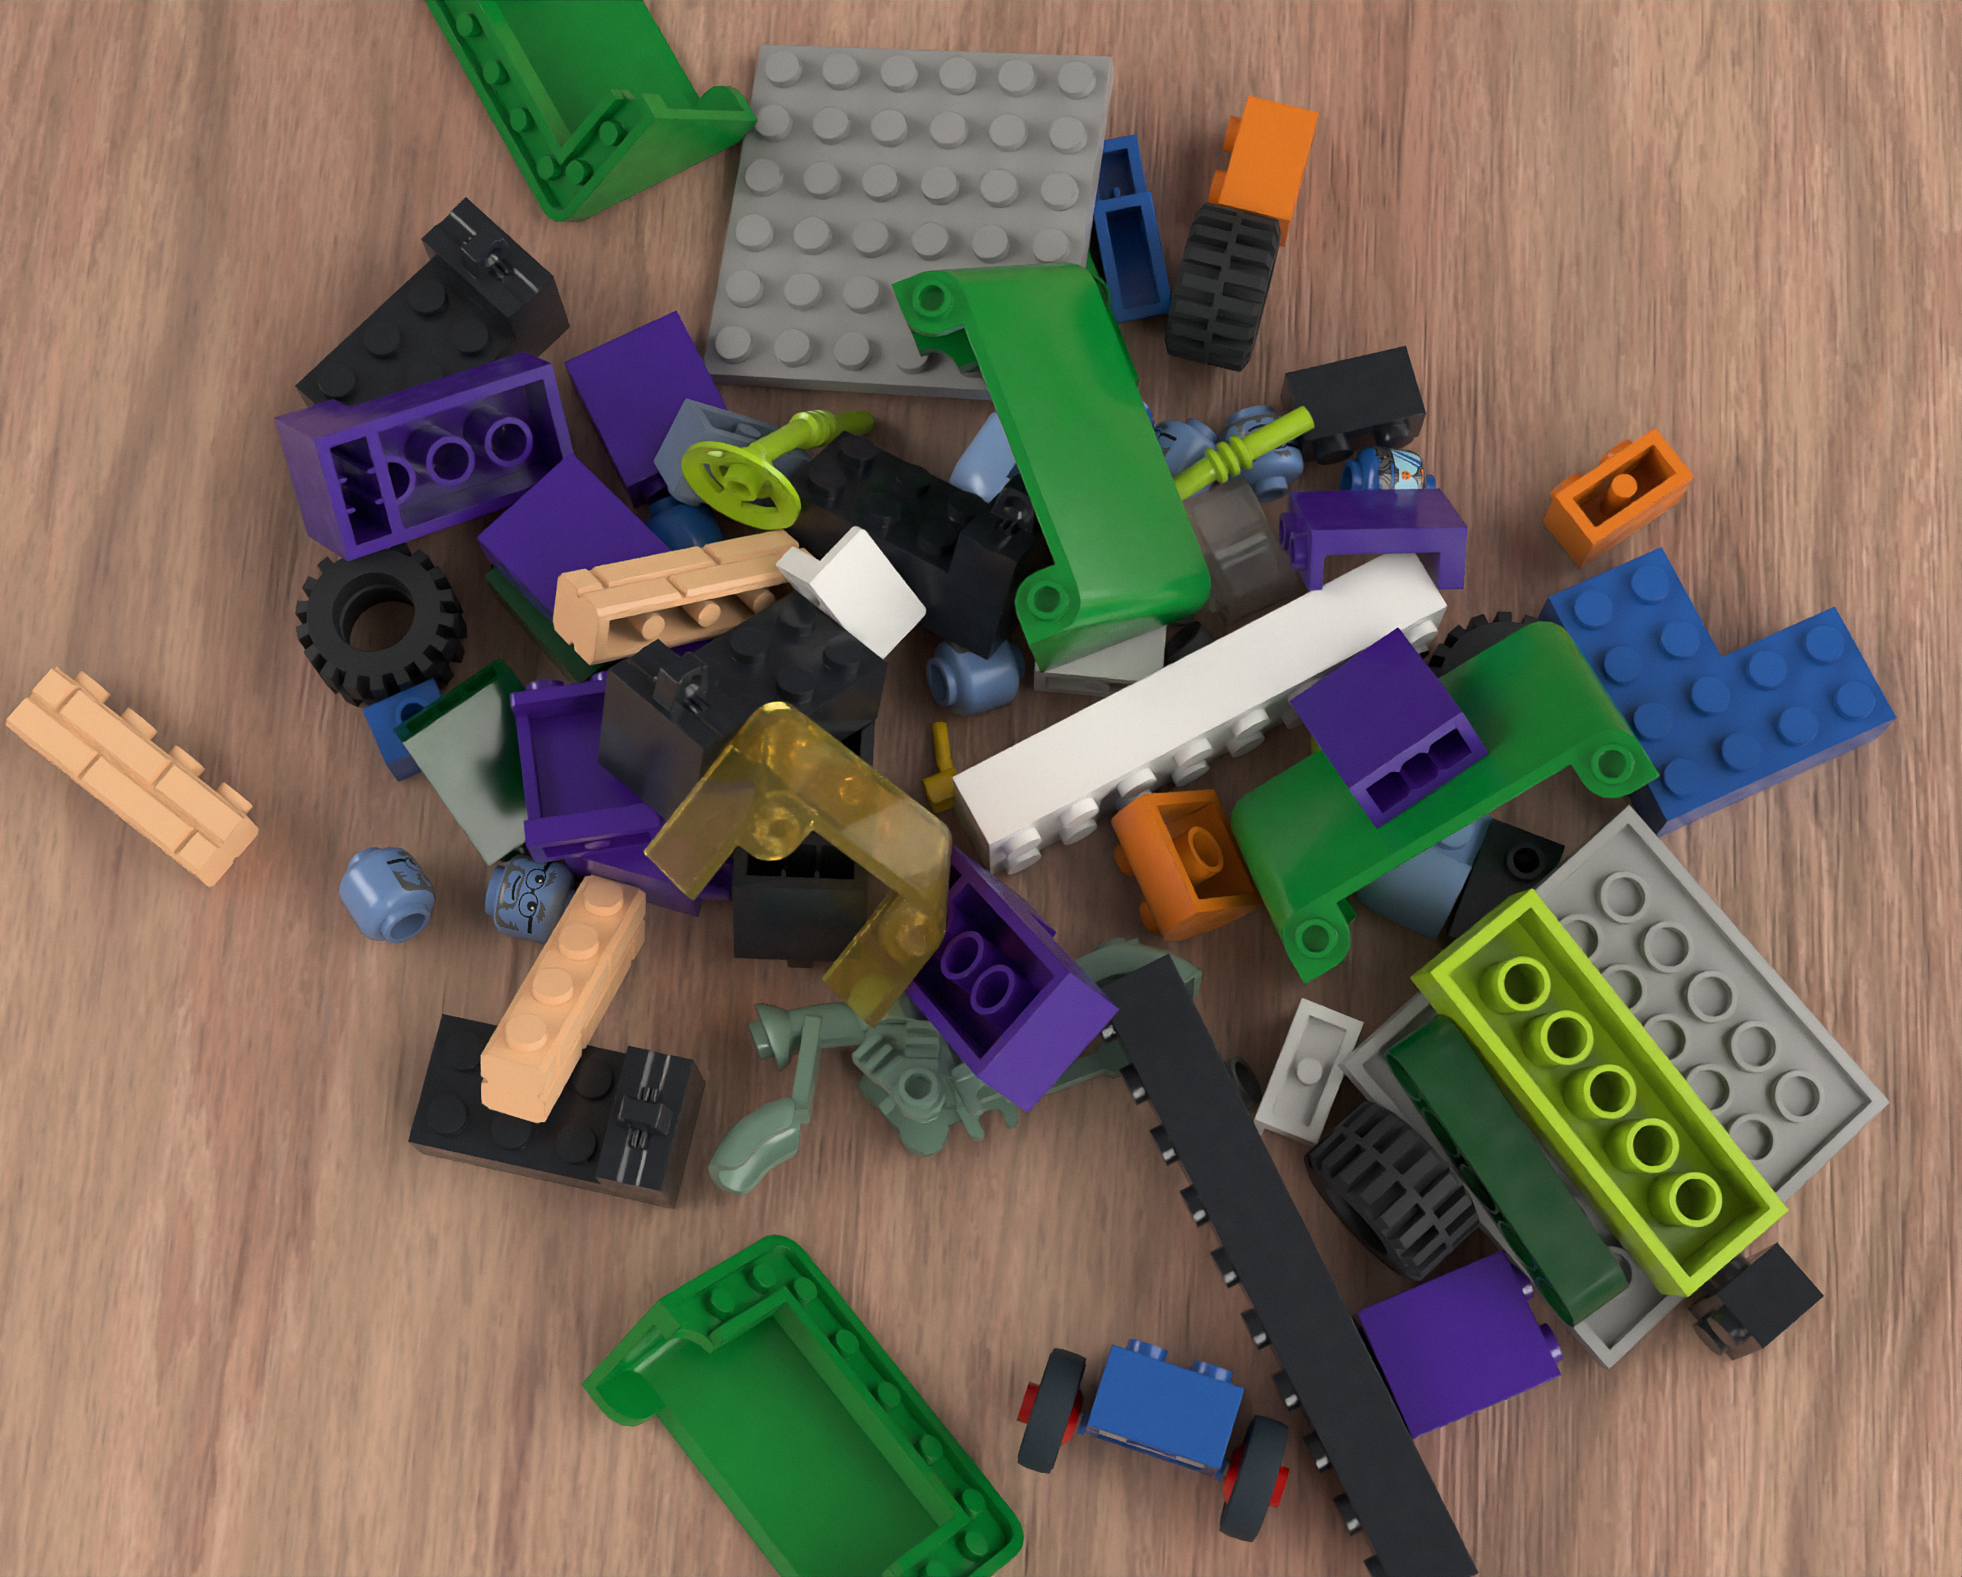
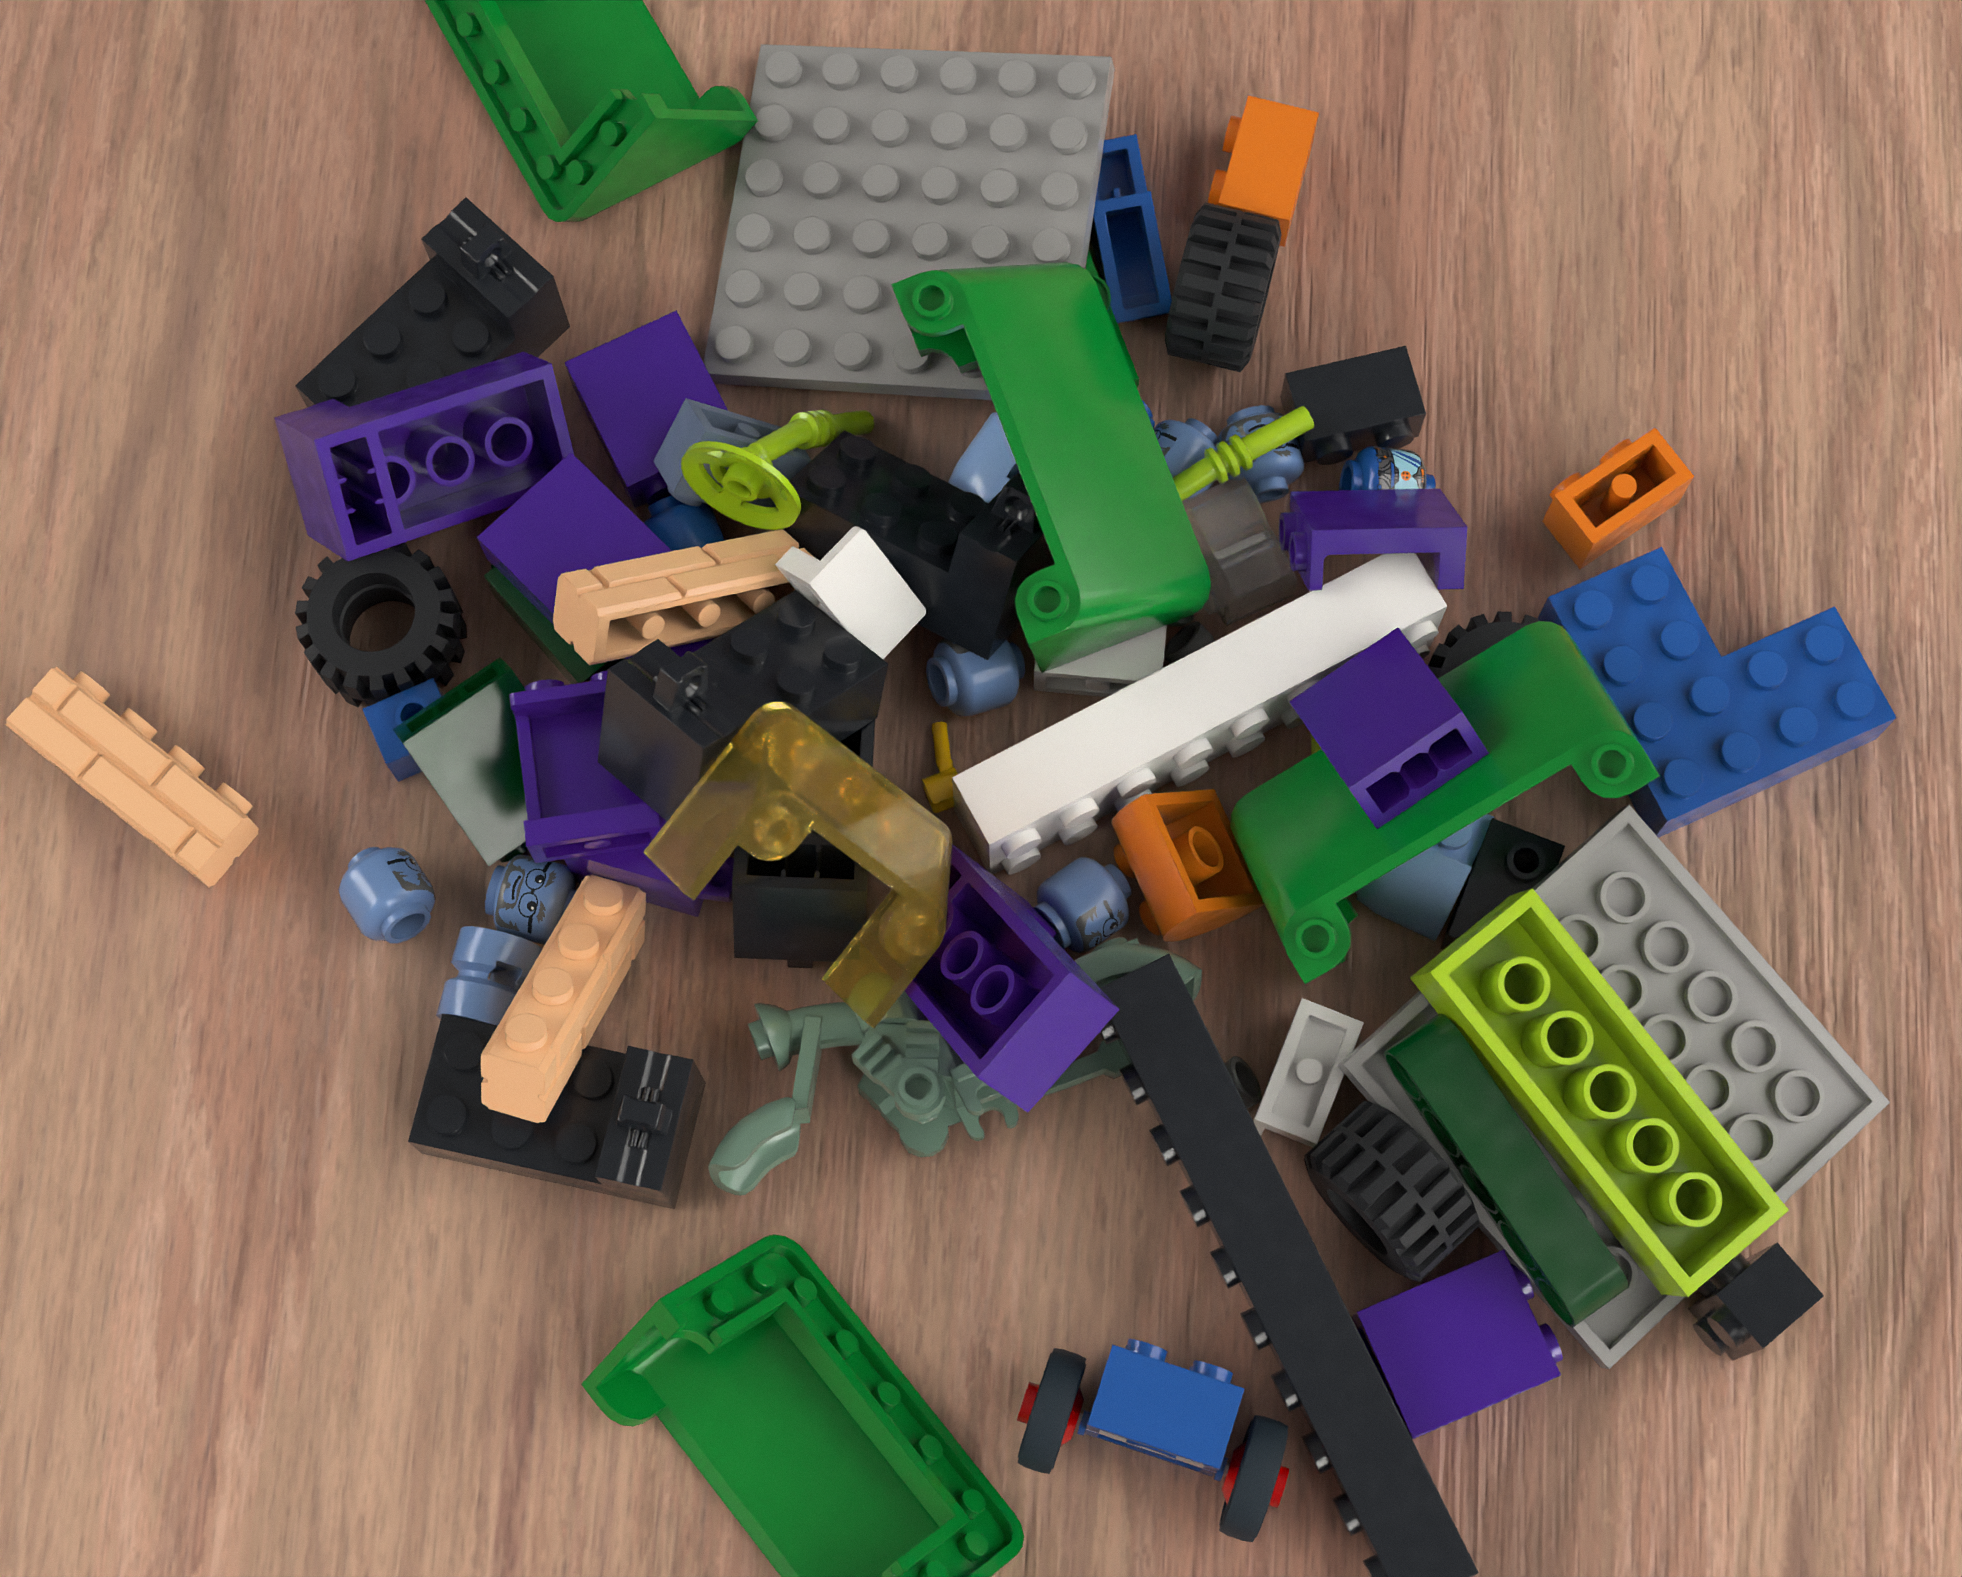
none -> medium blue wheel [436,926,542,1026]
none -> medium blue head [1034,857,1132,953]

